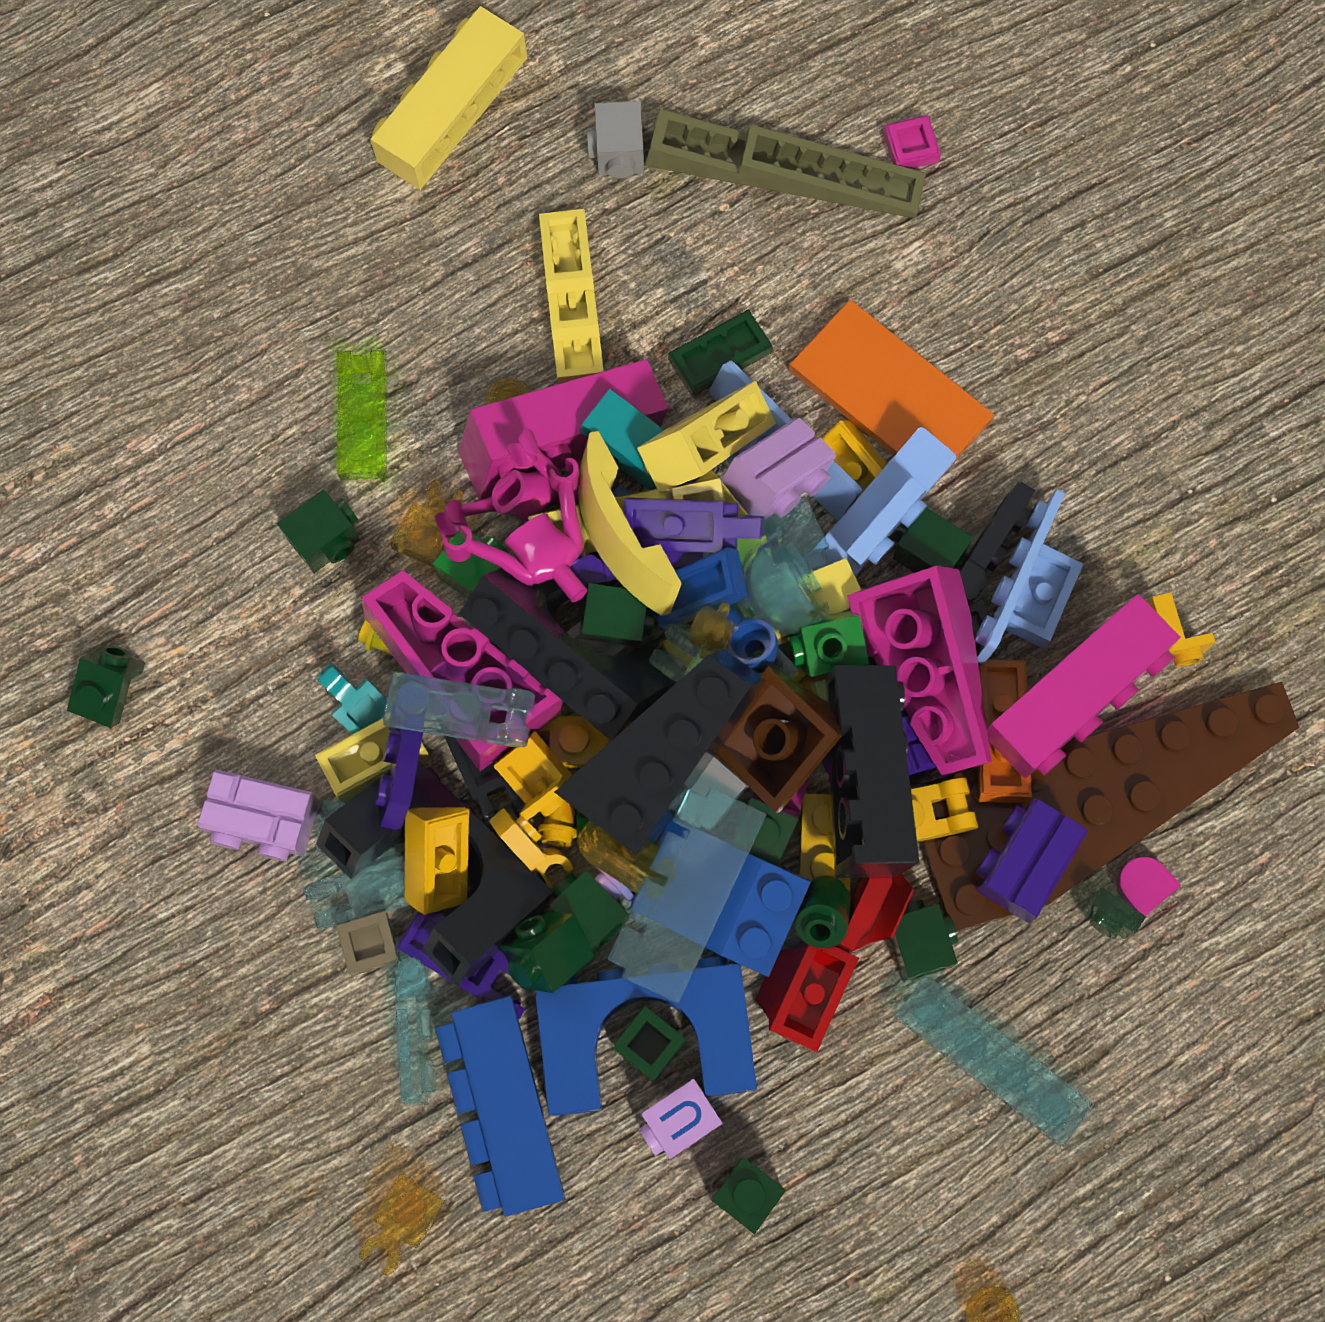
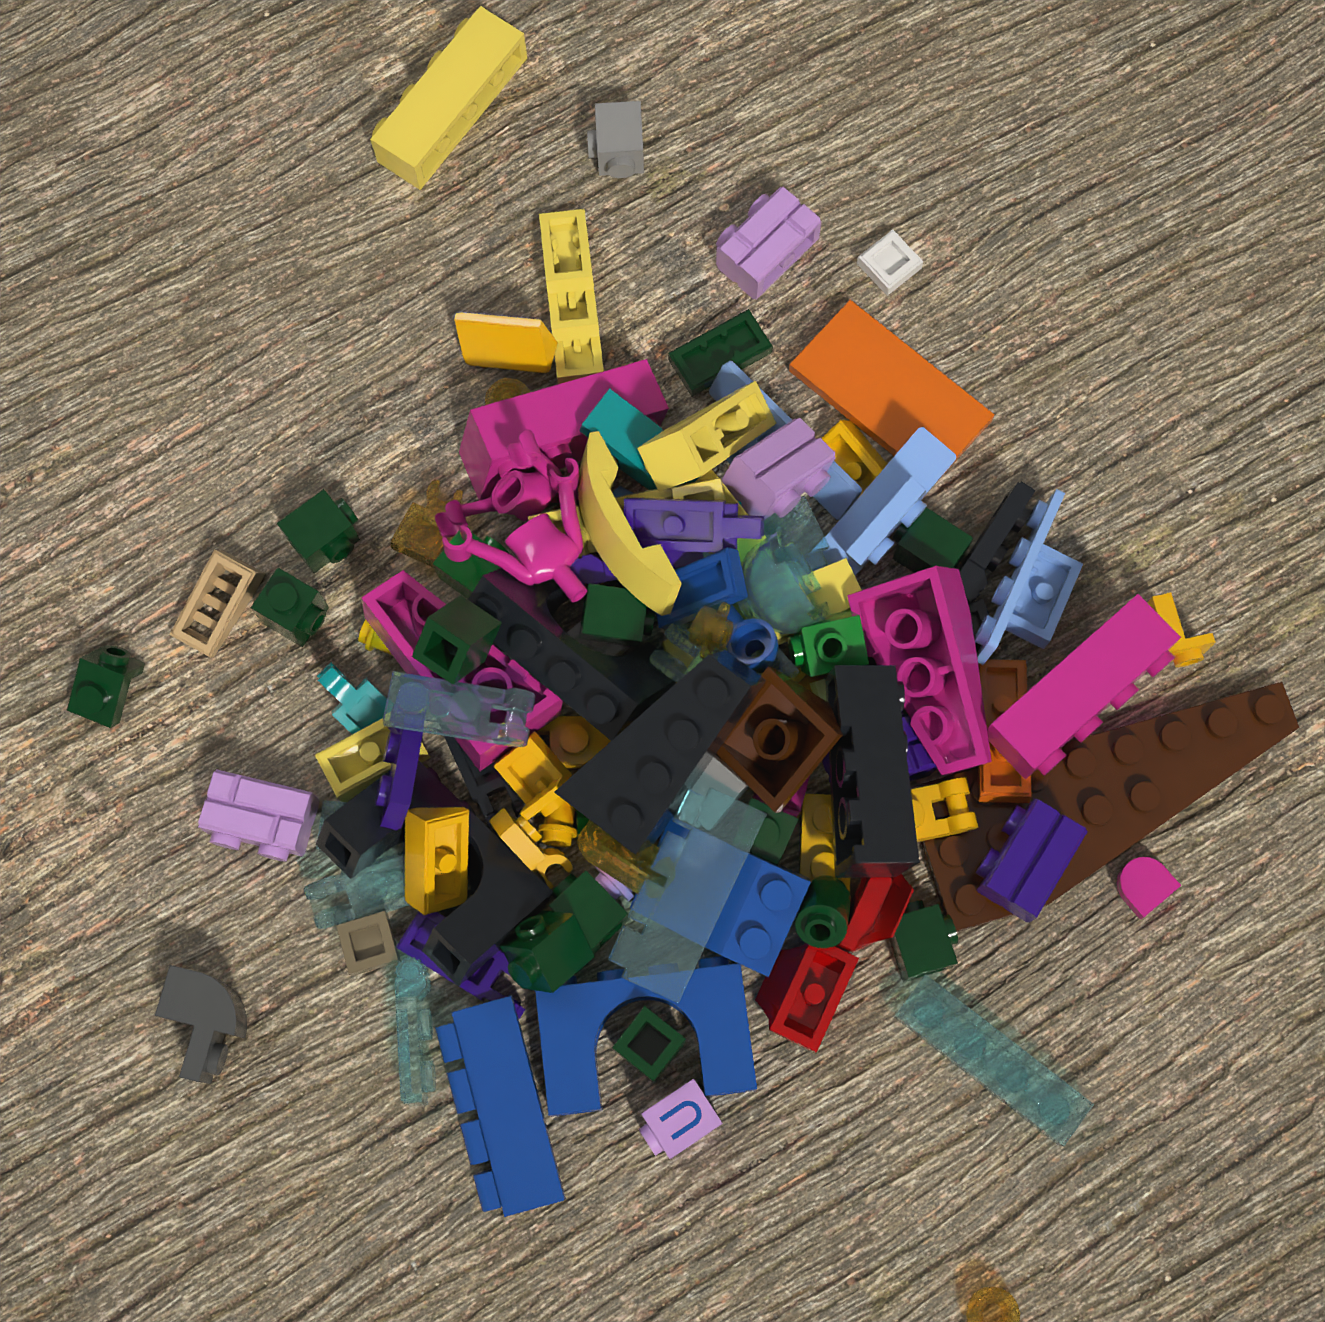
clear neon green plate [336,349,388,480] -> none
clear yellow plate [359,1173,446,1276] -> none
olive slope [645,109,926,219] -> none
dark green brick [711,1157,786,1234] -> none
dark pink tile [883,115,941,169] -> none
clear green plate [1082,887,1146,939] -> none
none -> dark grey brick [155,965,247,1084]
none -> tan slope [169,549,265,658]
none -> dark green brick [250,568,329,647]
none -> dark green brick [412,595,502,685]
none -> yellow slope [454,312,558,373]
none -> lavender brick [716,187,821,300]
none -> white tile [857,229,923,296]

